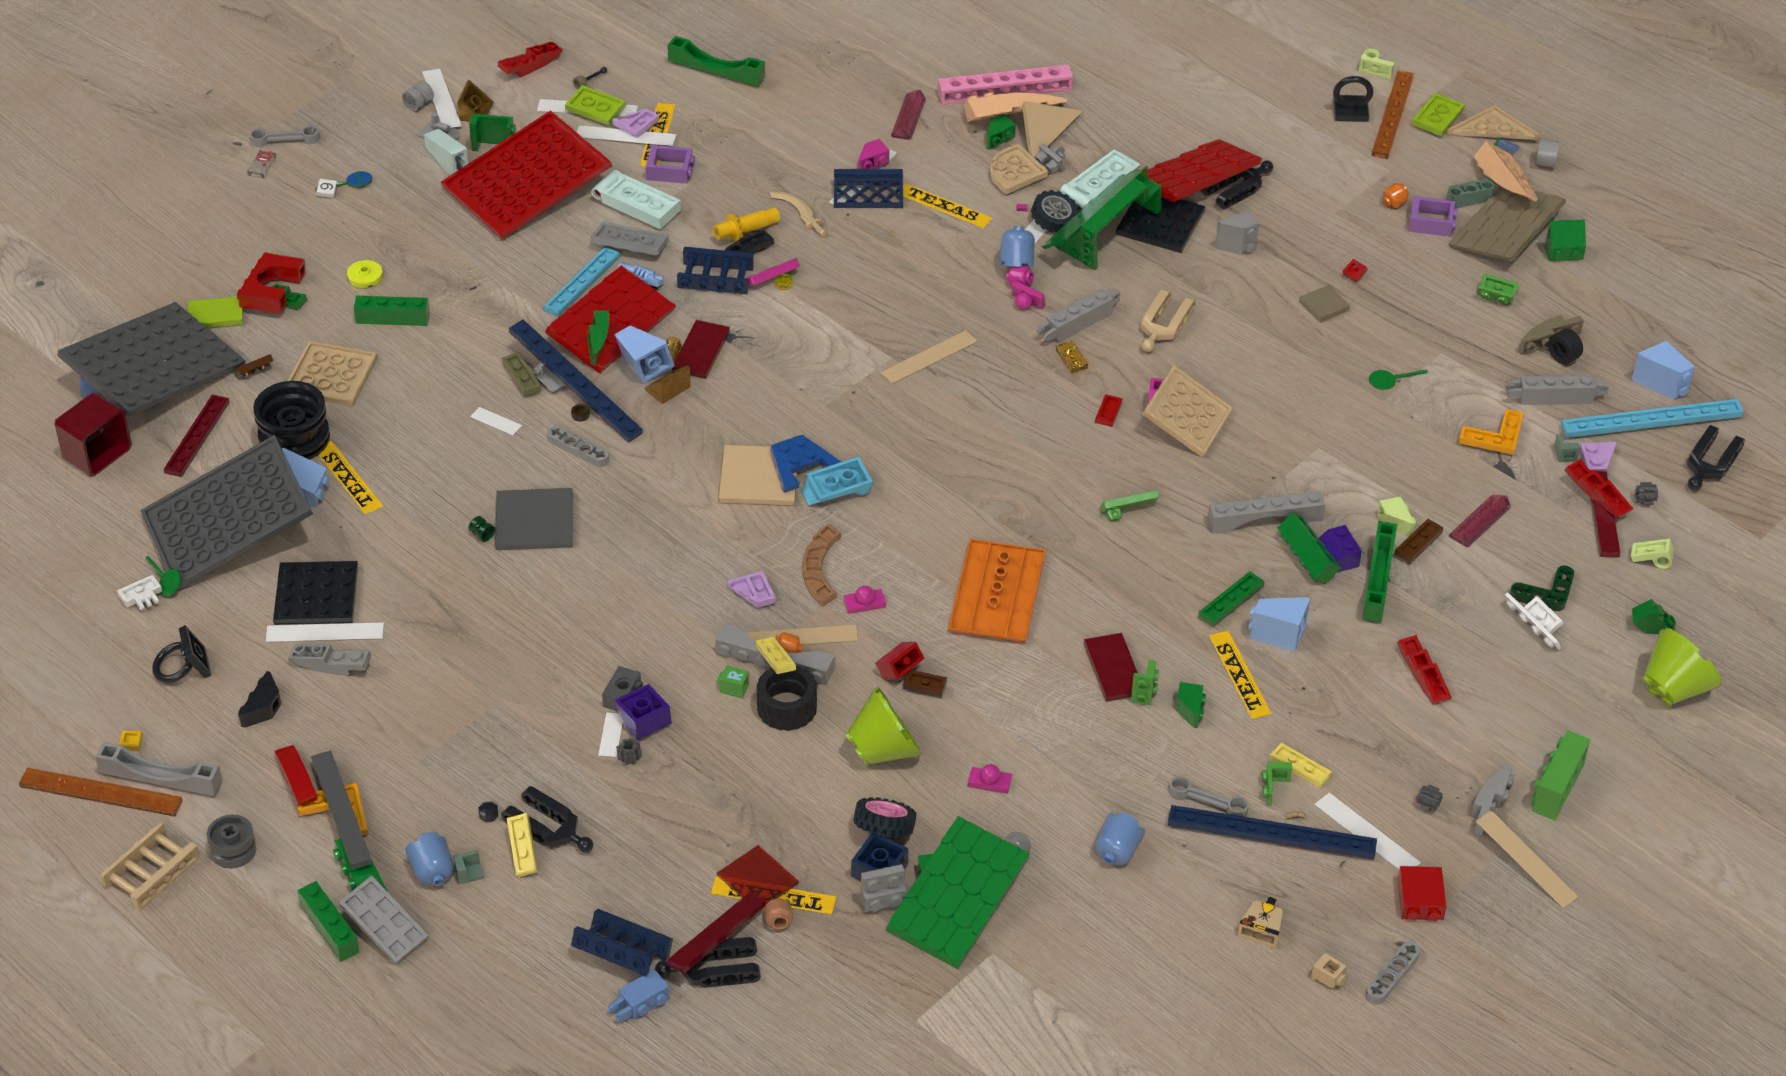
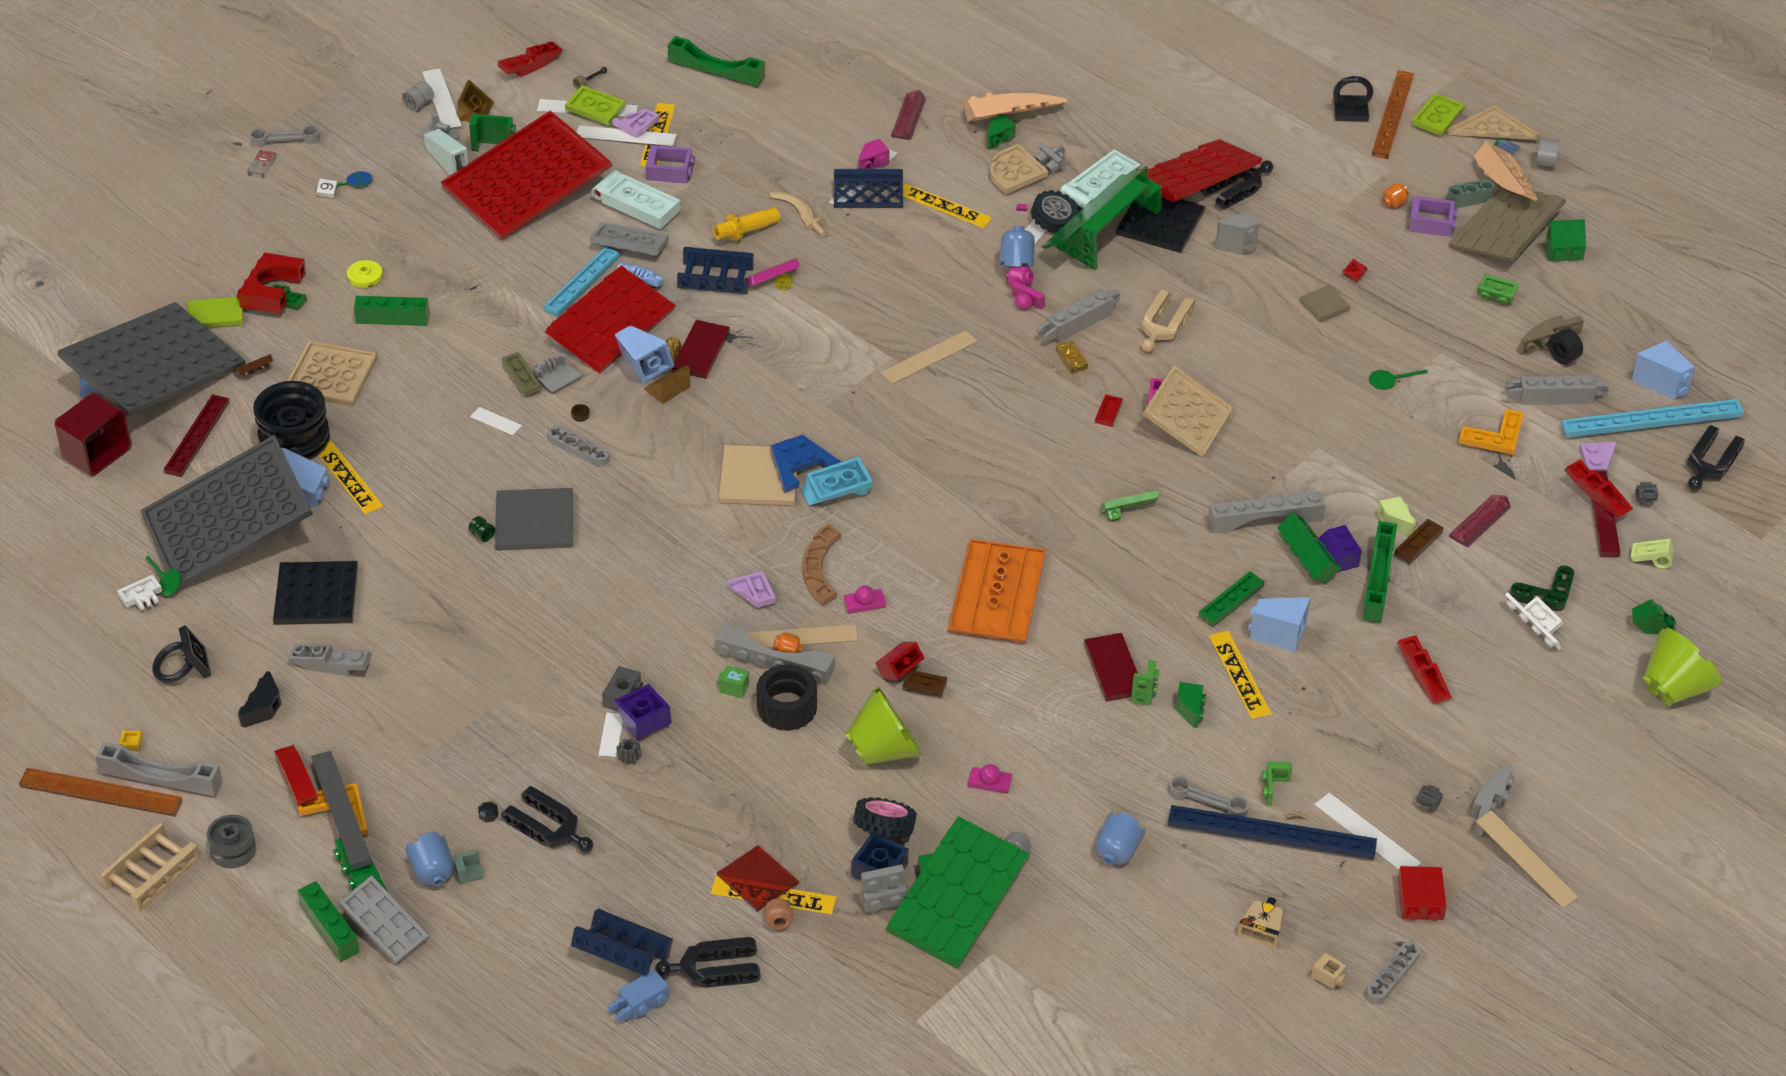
white sticker [266,622,384,642] -> none
light yellow tile [507,813,538,878] -> none
dark blue plate [509,319,643,443] -> none
green slope [587,311,609,365] -> none
dark red tile [667,892,766,973] -> none
black hinge [725,229,774,253] -> none
light yellow tile [755,637,796,674] -> none
bright pink brick [938,64,1073,104] -> none
tan tile [1022,102,1081,159] -> none
light yellow tile [1269,742,1332,788] -> none
yellowish green plate [1359,49,1394,79] -> none
bright green brick [1531,730,1591,821] -> none
sand green panel [1554,434,1580,462] -> none

